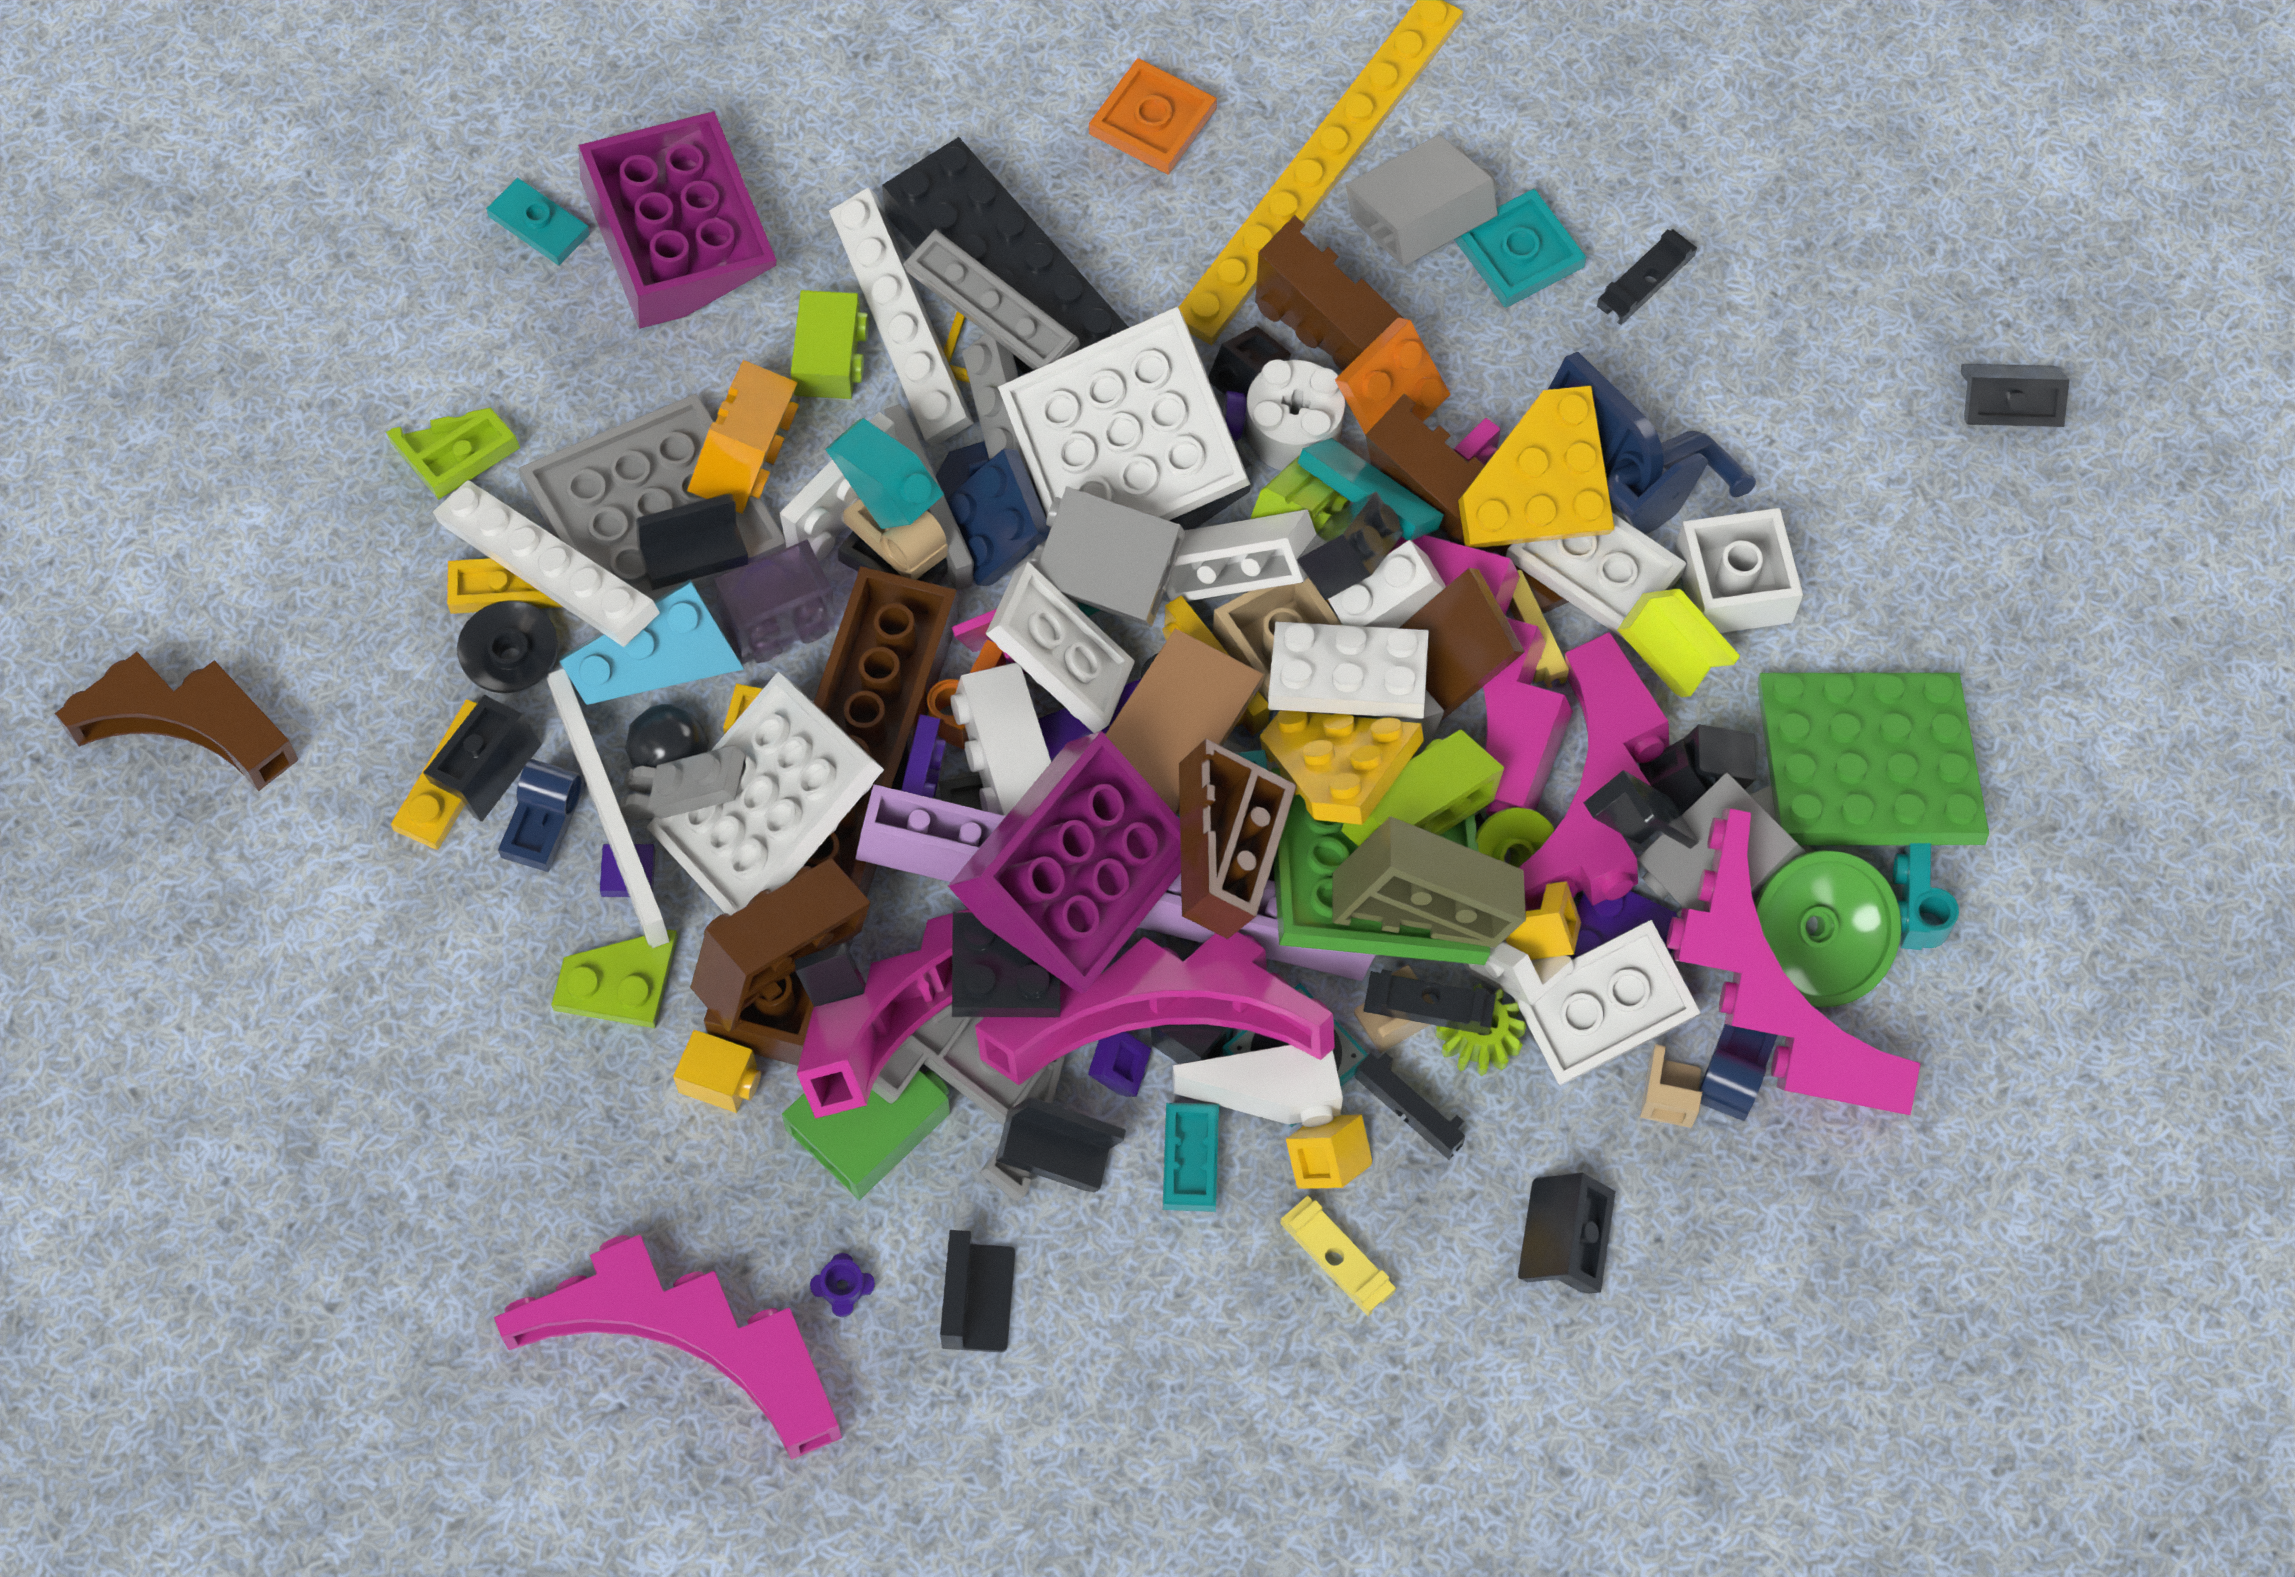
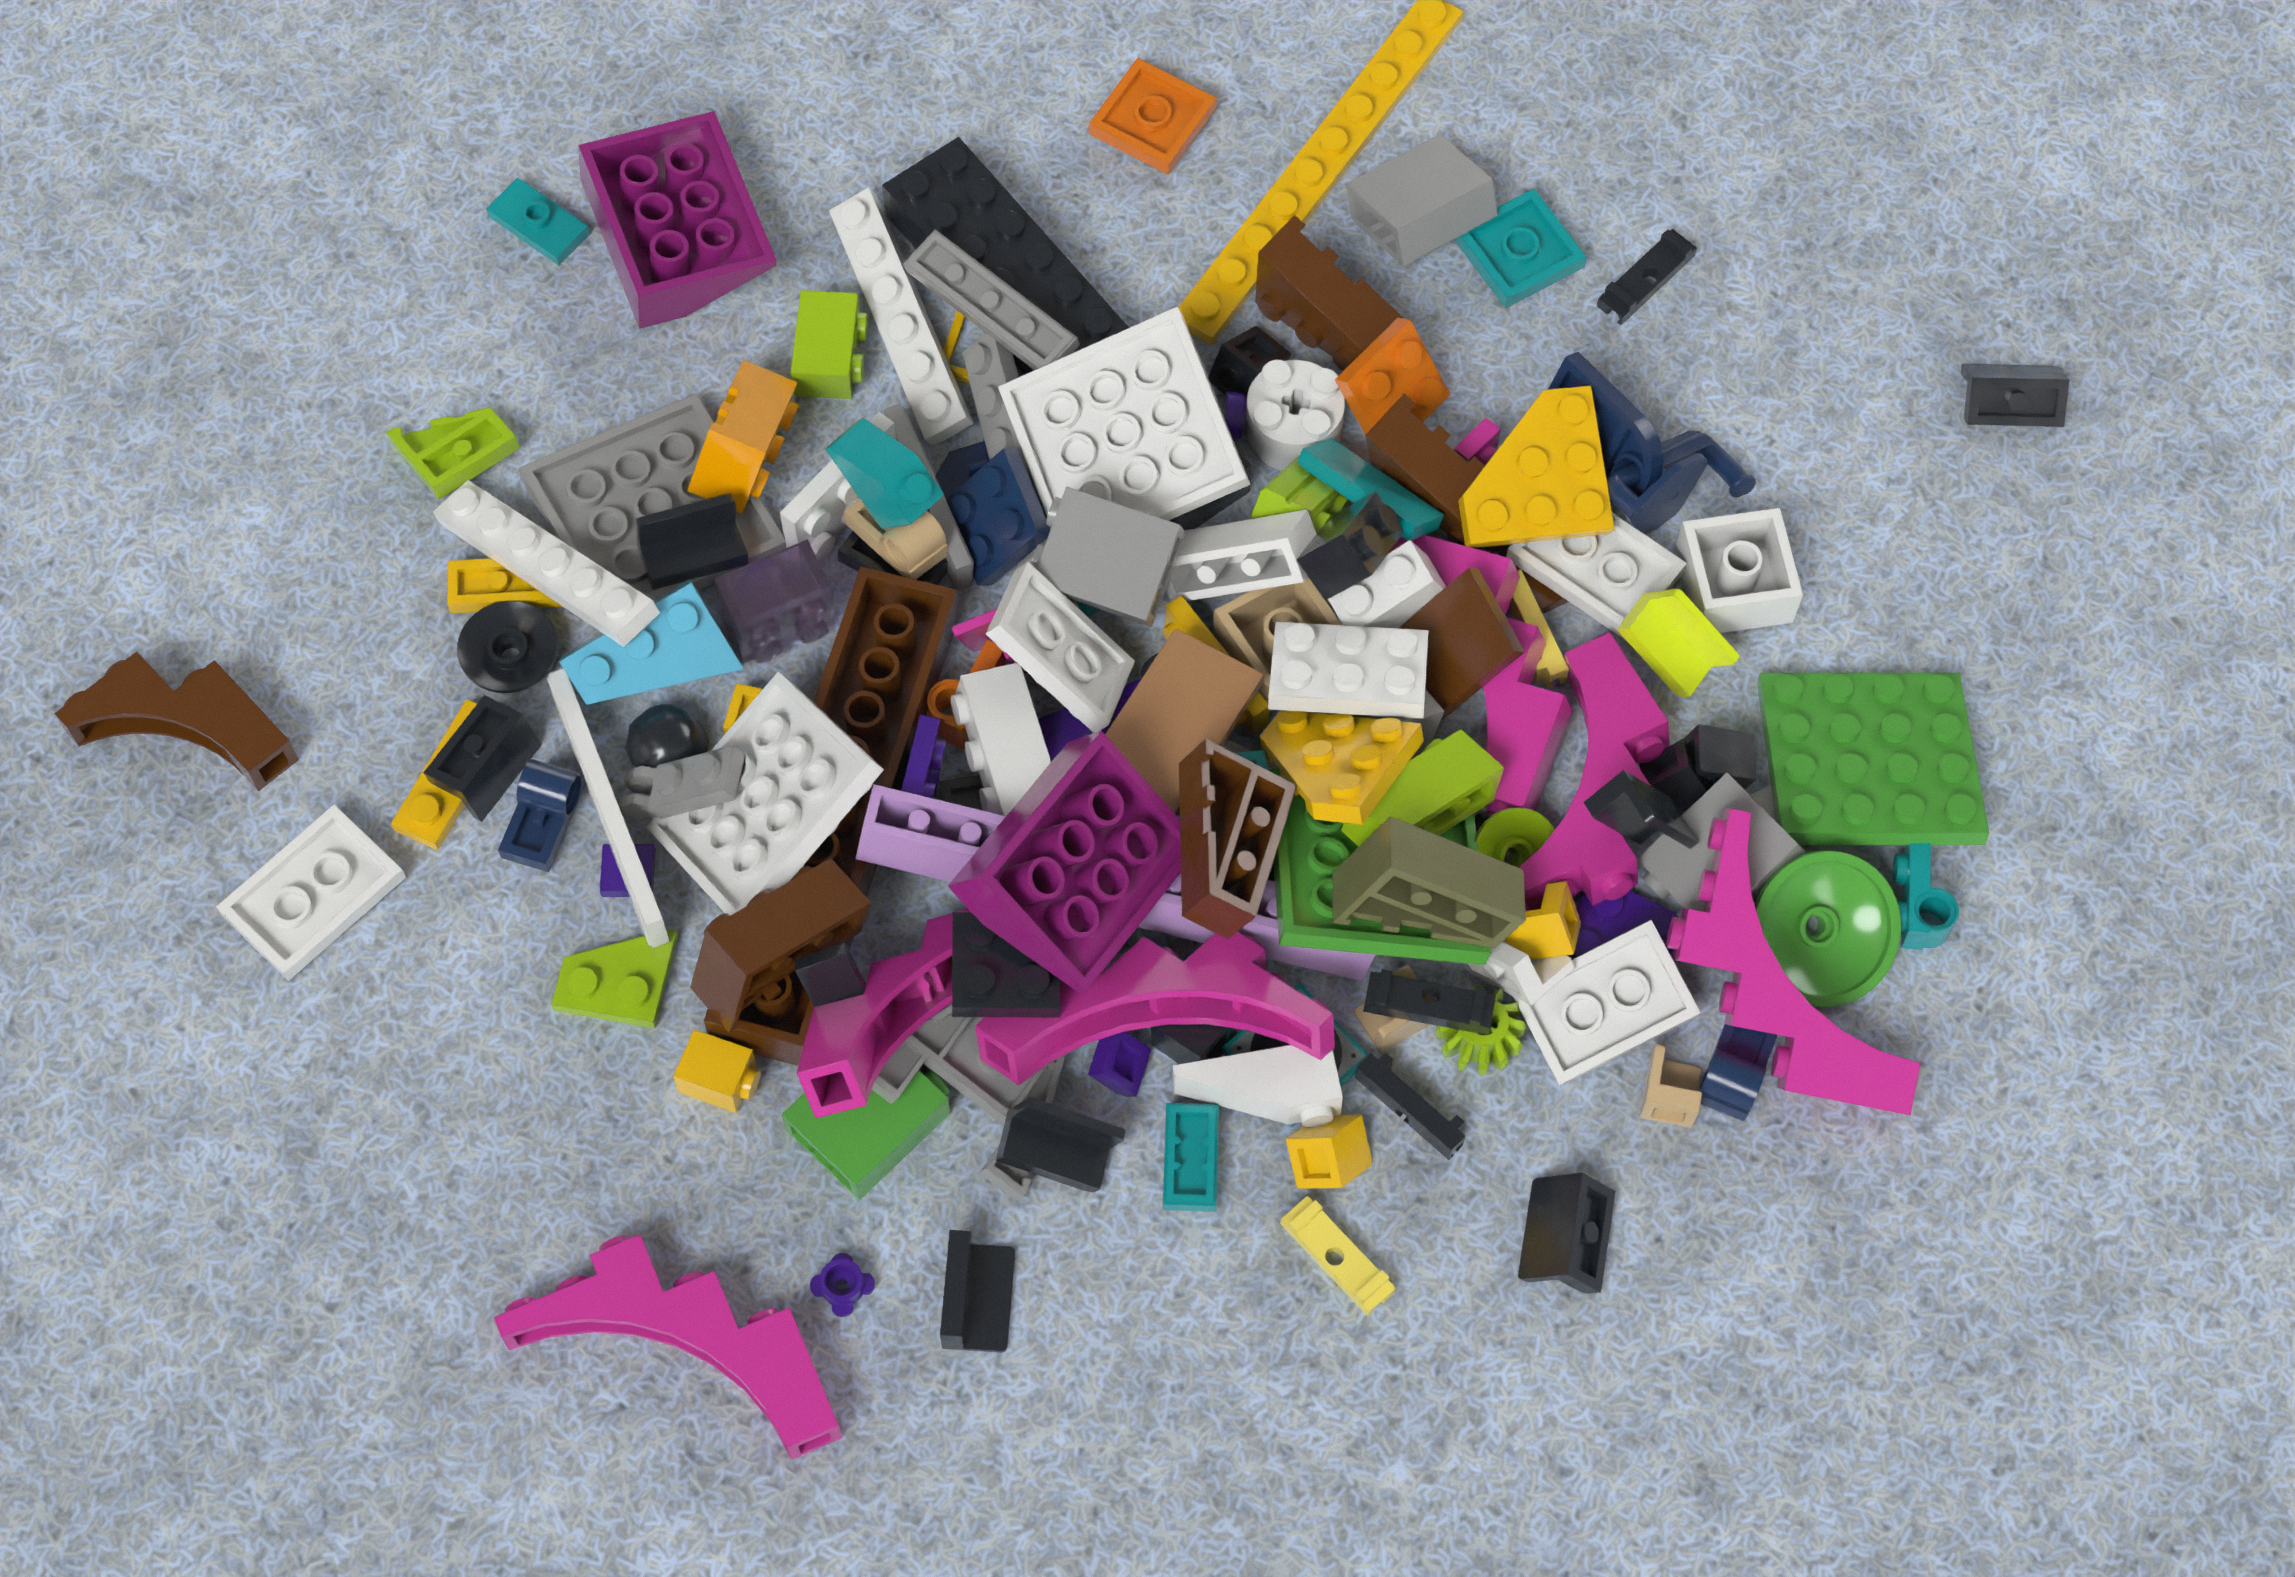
none -> white plate [216,805,406,981]

